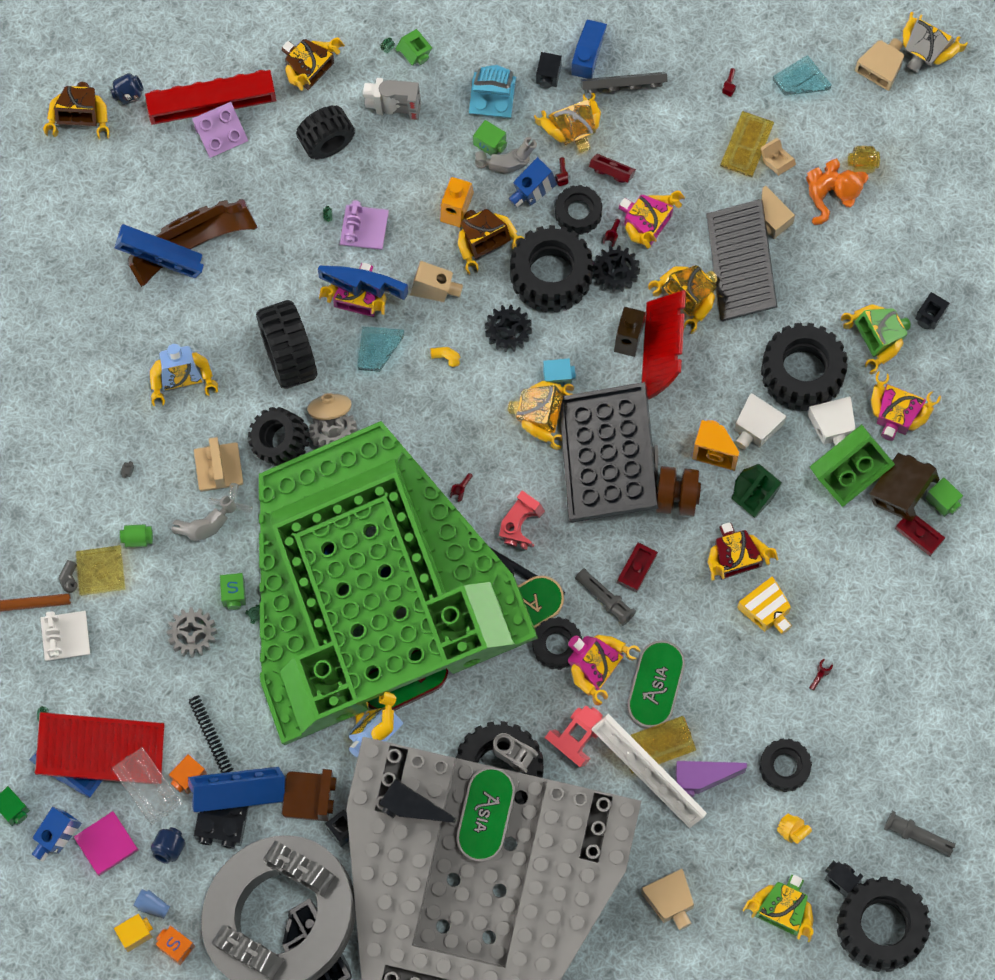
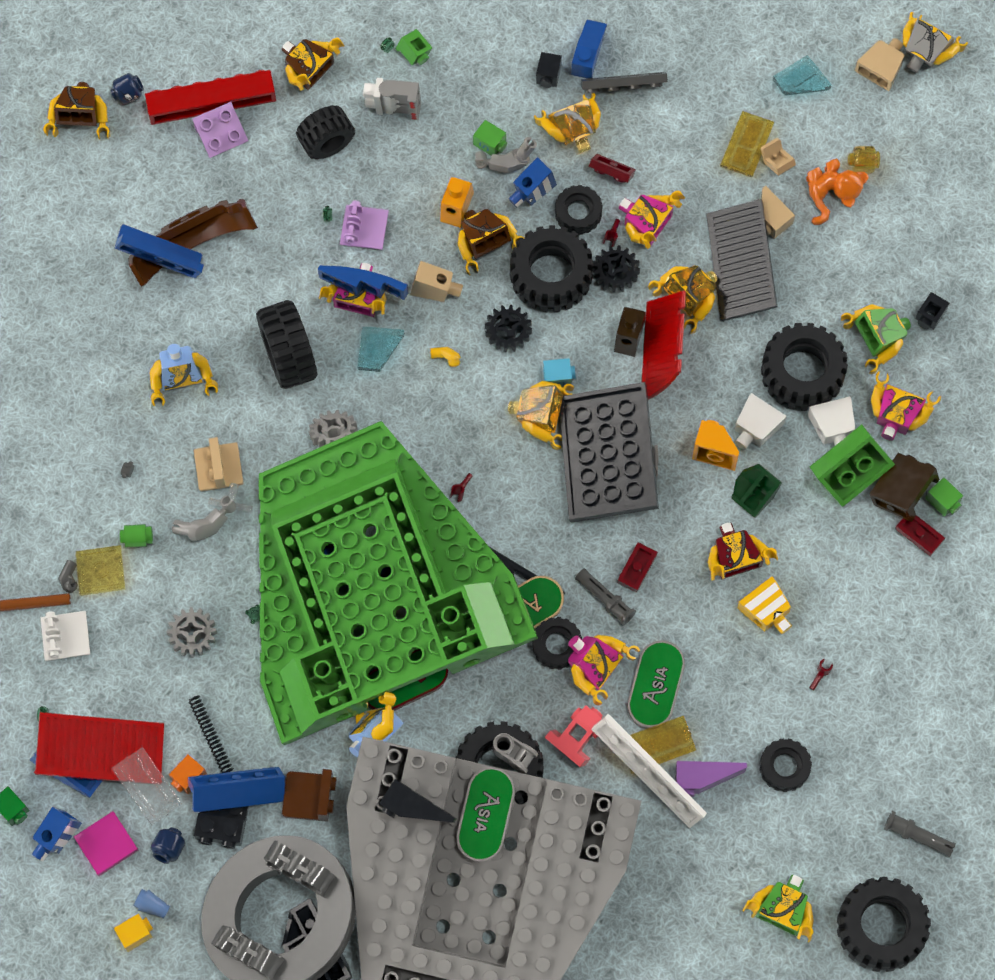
orange brick [156,926,195,965] -> none
bright green brick [220,573,246,610] -> none
black tyre [248,407,310,466] -> none
tan dish [307,393,352,420] -> none
black brick [325,810,349,847] -> none
medium azure piece [469,65,516,118] -> none
coral tile [499,490,545,550] -> none
dark red hand [555,157,569,186] -> none
tan torso [641,869,694,930] -> none
reddish brown wheel [656,466,701,517] -> none
dark red hand [722,68,737,97] -> none
yellow piece [777,813,812,844] -> none
black brick [824,860,864,897] -> none

